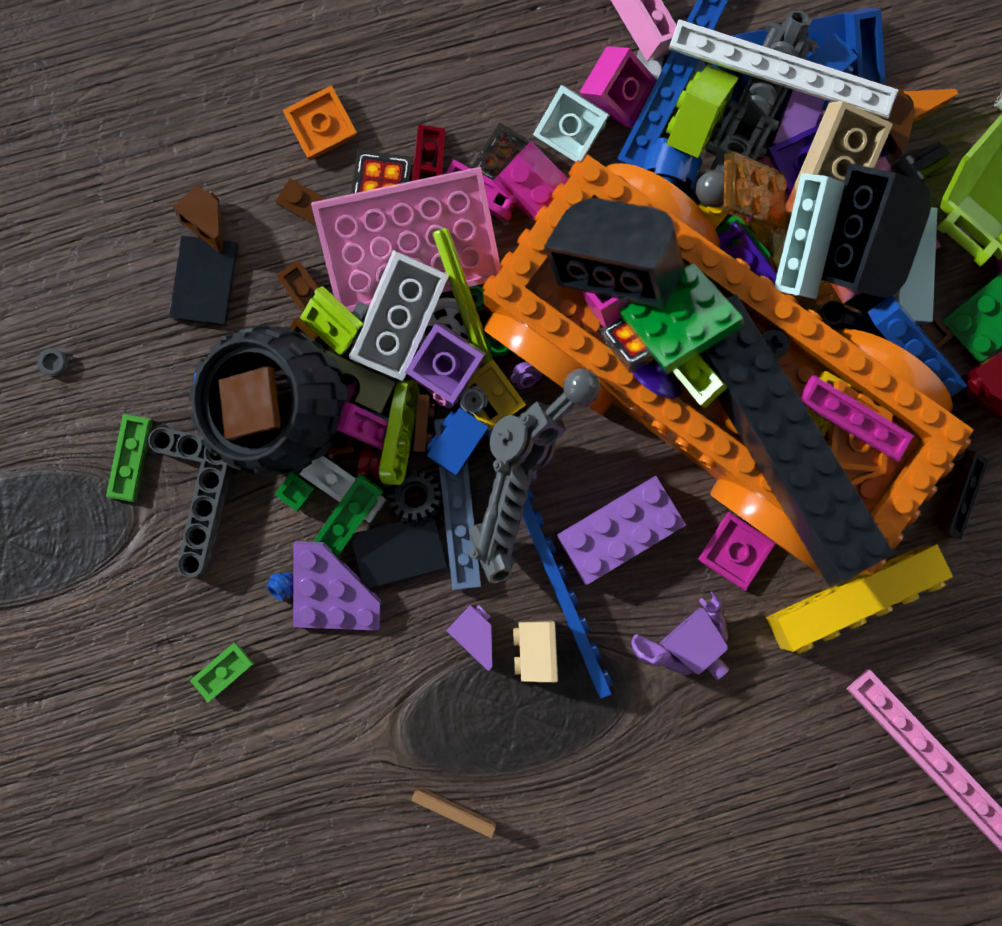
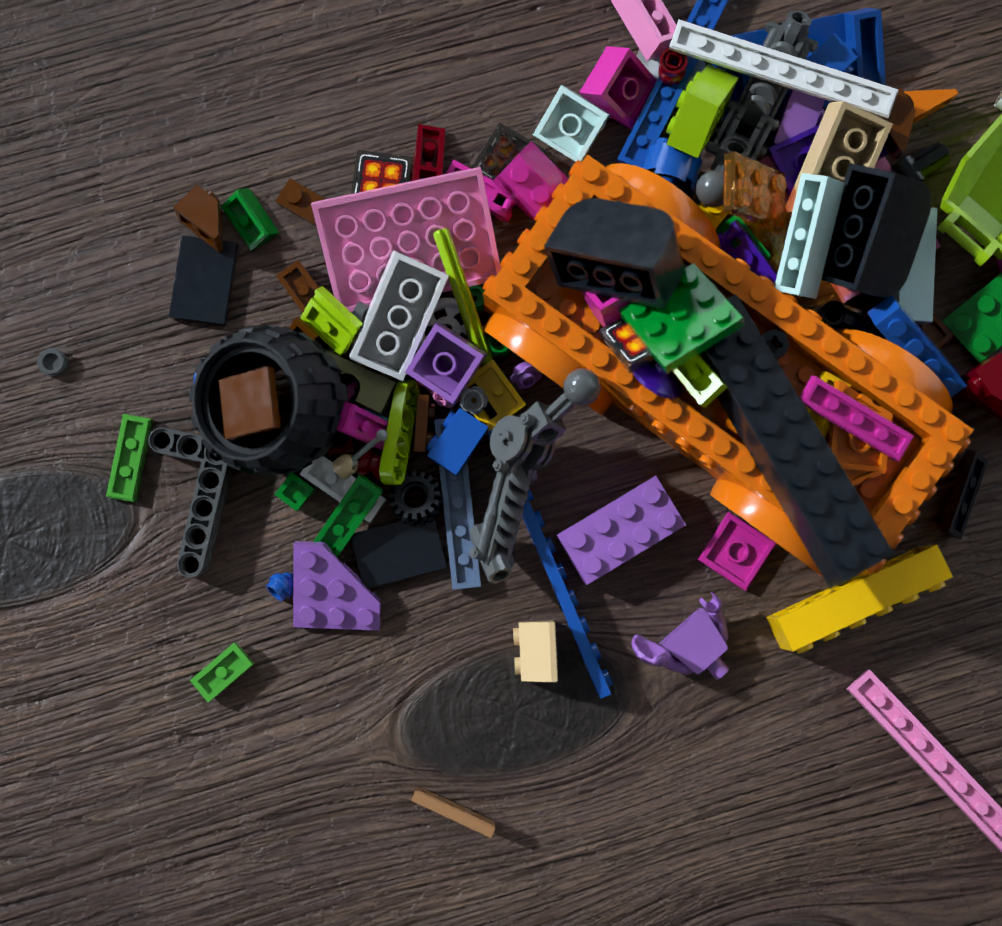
orange plate [282,85,358,161] -> none
medium lavender slope [446,605,492,671] -> none
none -> green slope [221,189,279,251]
none -> hinge [333,429,388,479]
none -> dark red wheel [658,48,688,85]

